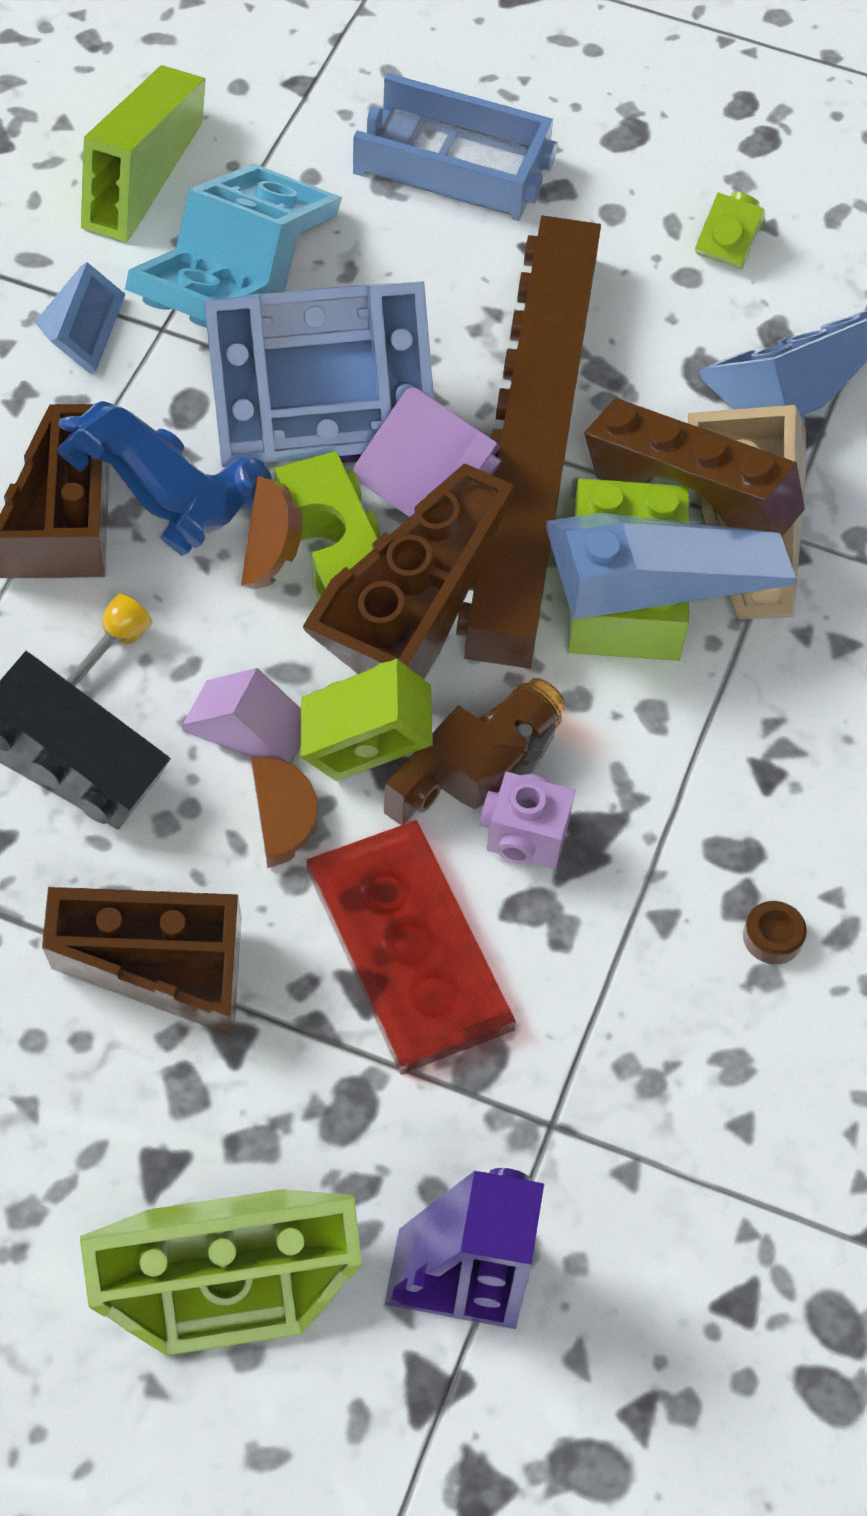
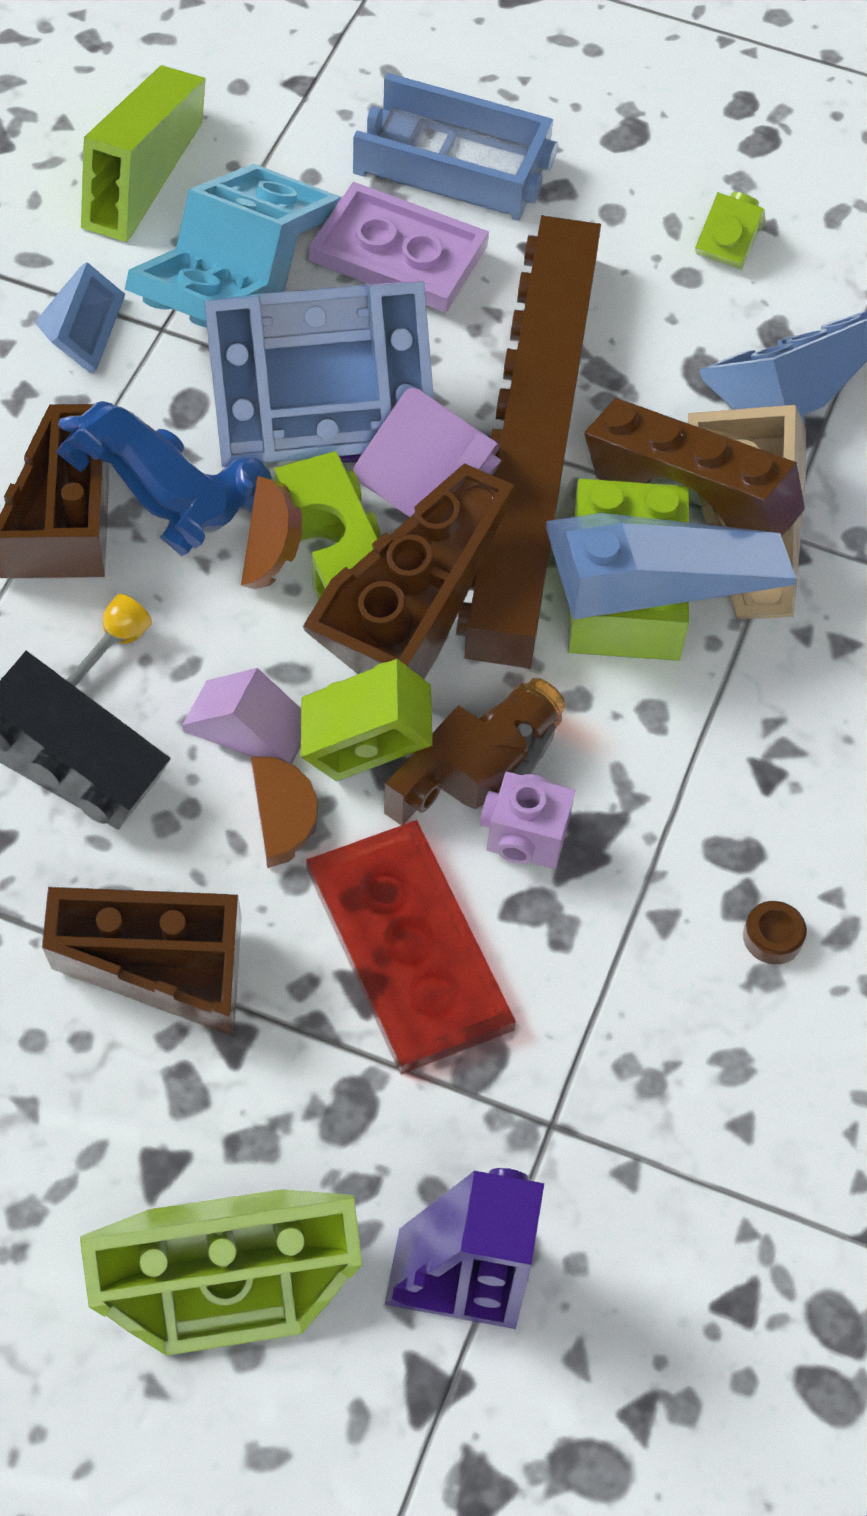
none -> lavender plate [308,182,489,313]

